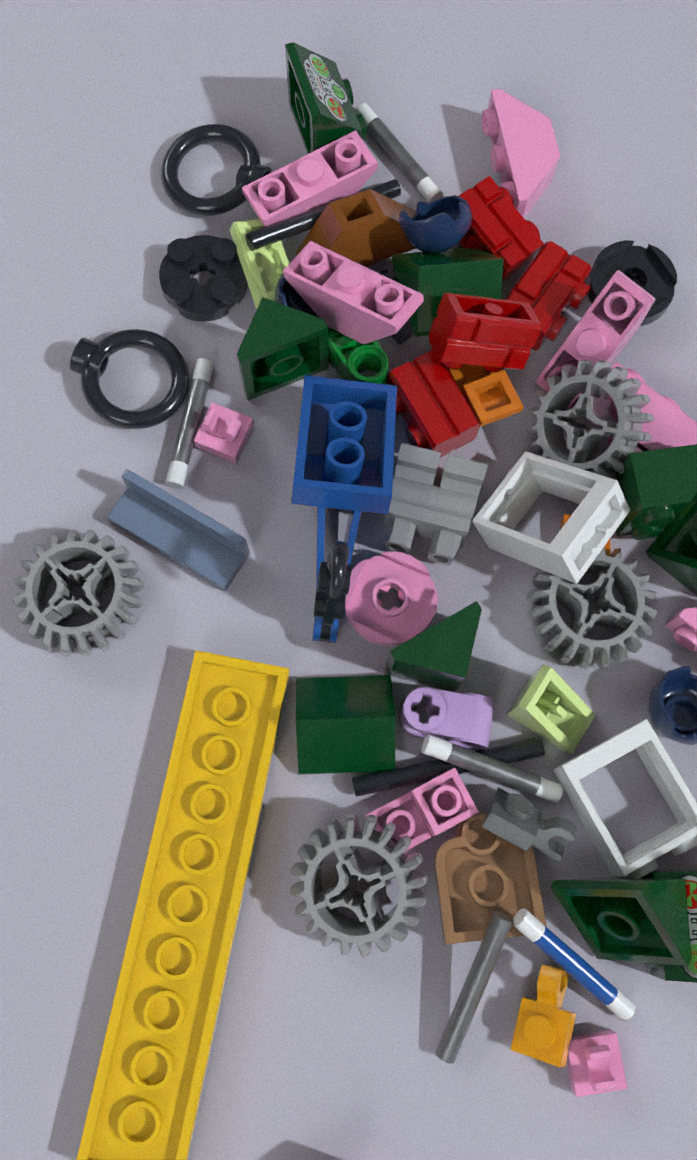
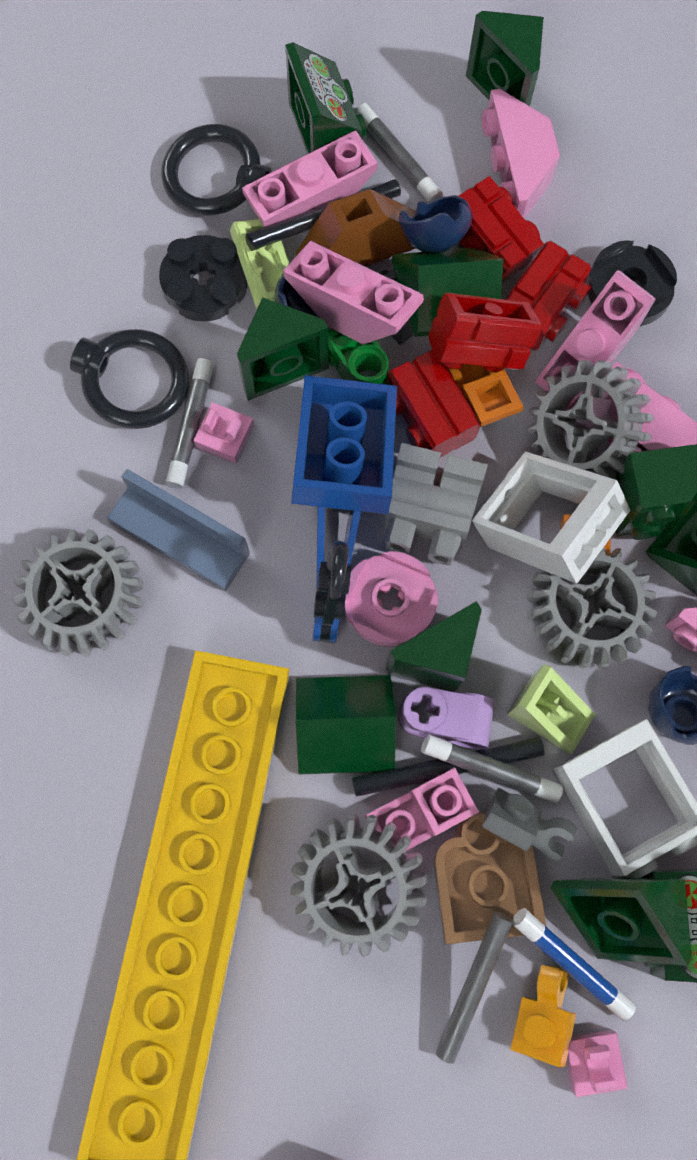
none -> dark green slope [466,11,544,106]

